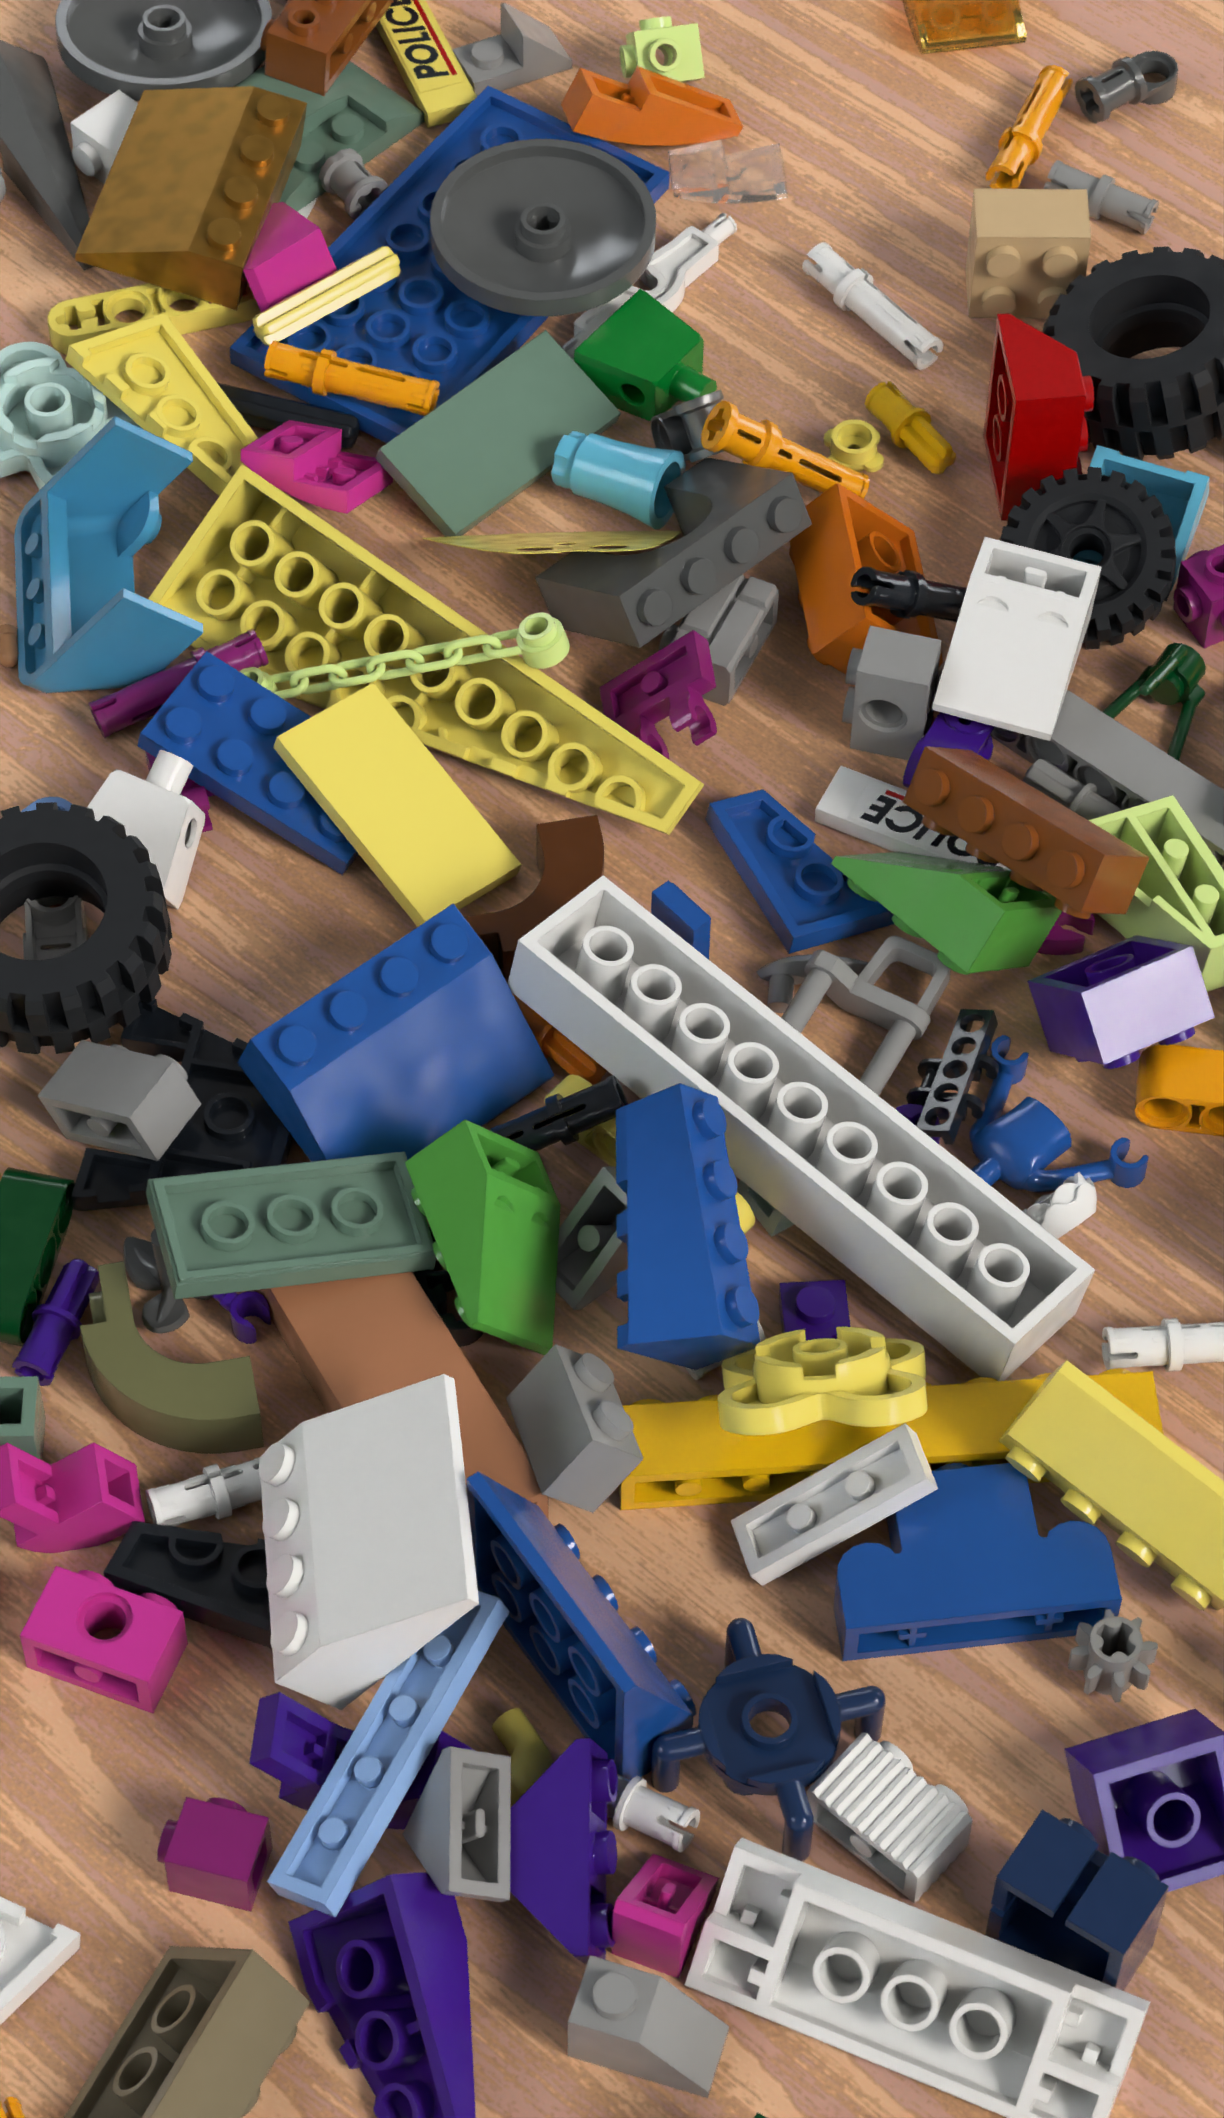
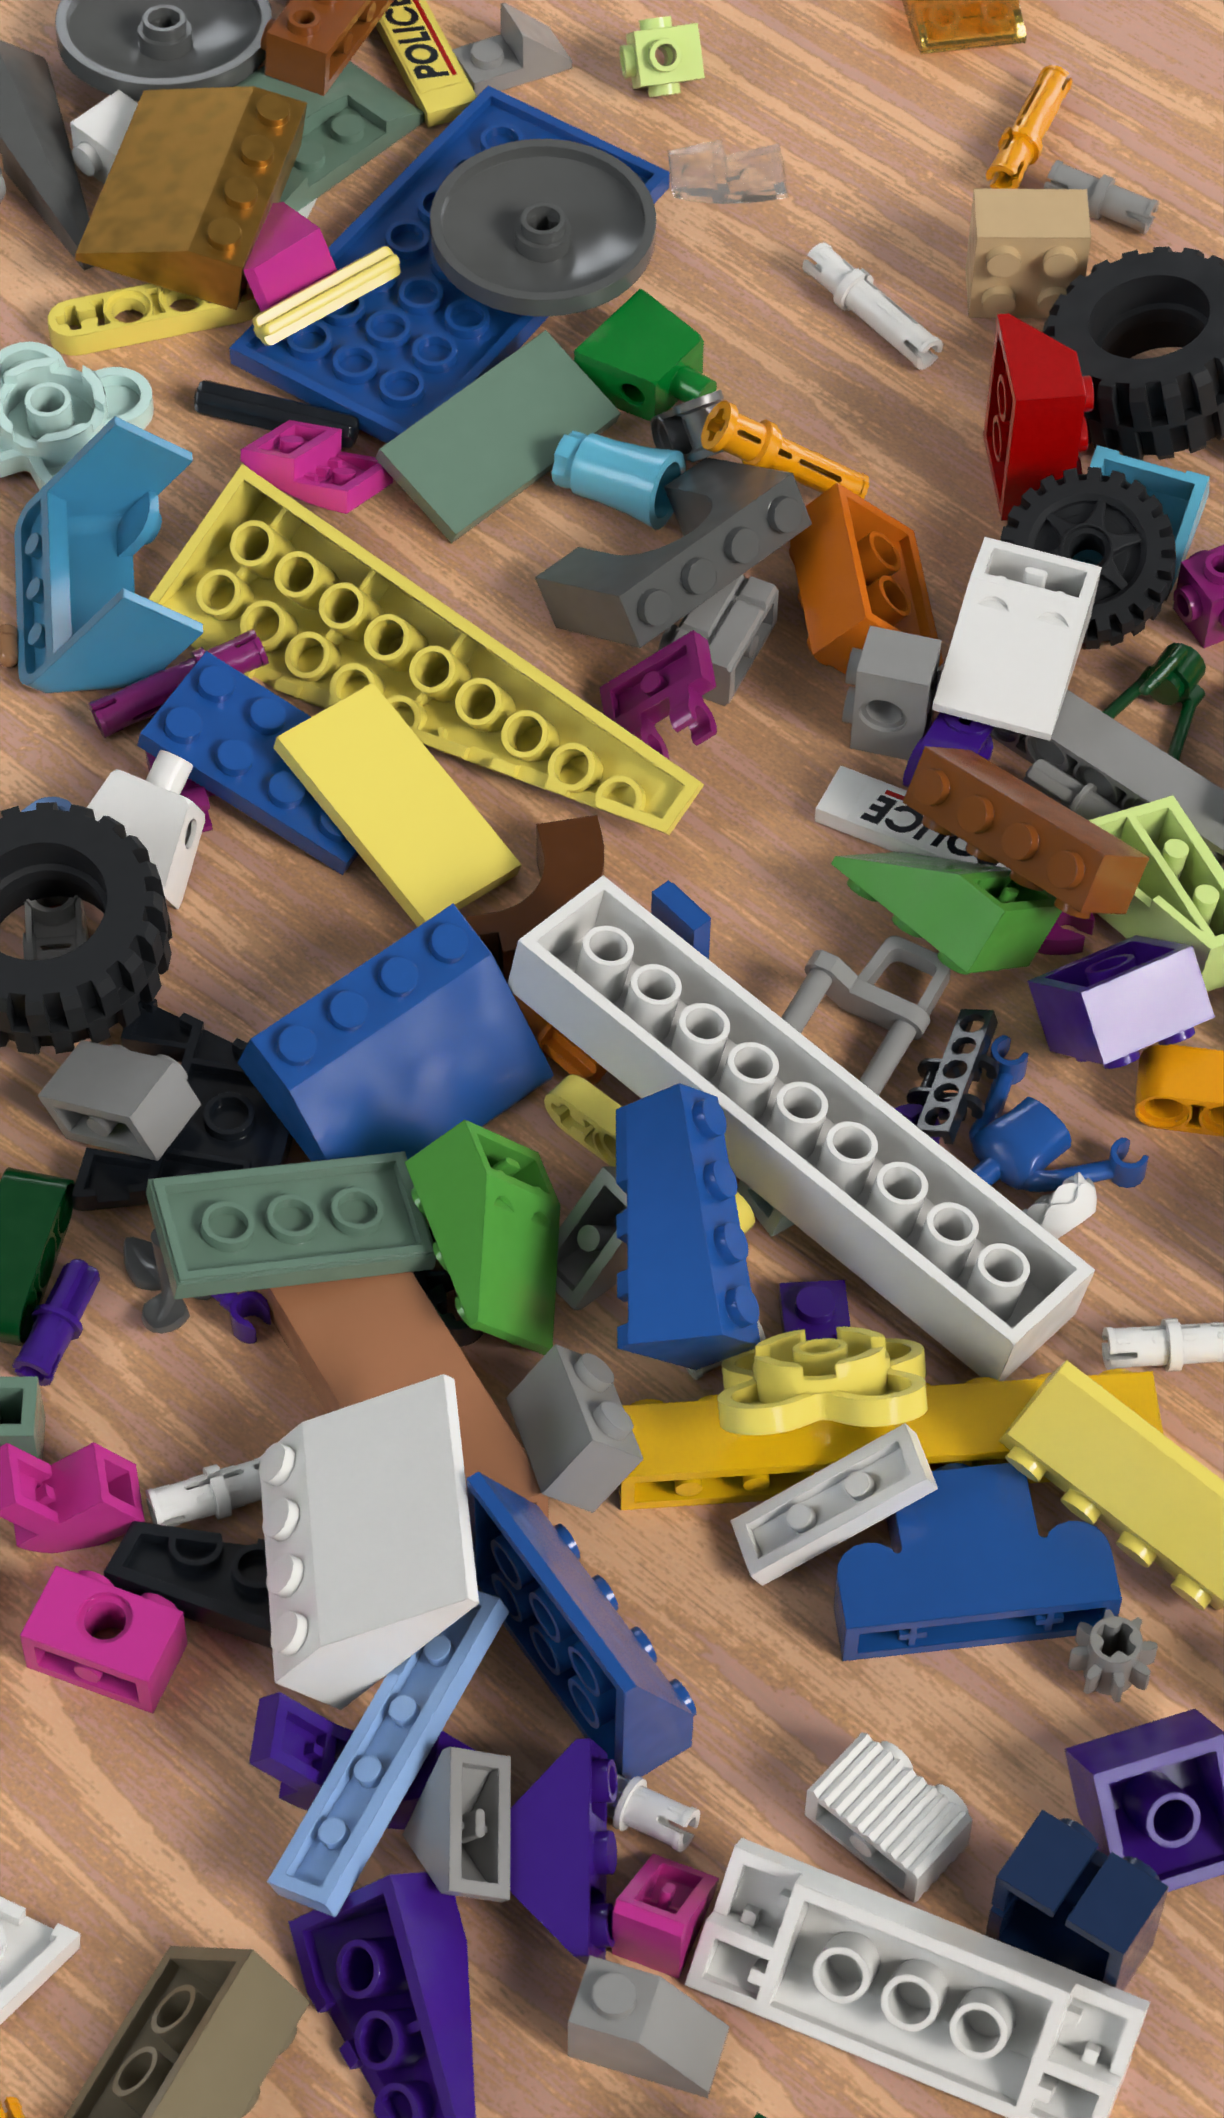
light yellow wing [65,313,285,496] -> none
olive arch [80,1261,264,1454] -> none
magenta brick [157,1797,273,1912] -> none
yellowish green piece [239,612,570,699] -> none
light orange pin [264,341,440,417] -> none
light grey bush [319,148,388,220] -> none
light yellow piece [422,531,681,554] -> none
black pin [490,1075,628,1151] -> none
light yellow arm [492,1708,553,1807] -> none
orange slope [561,66,743,146] -> none
white piece [562,213,737,360] -> none
dark blue plate [651,1618,886,1862] -> none
blue wing [705,789,894,954] -> none
light grey bar [756,954,868,1013] -> none
light yellow plate [823,419,884,472] -> none
black pin [850,567,967,622] -> none
yellow axle [865,381,956,474] -> none
dark grey connector [1075,51,1178,123] -> none

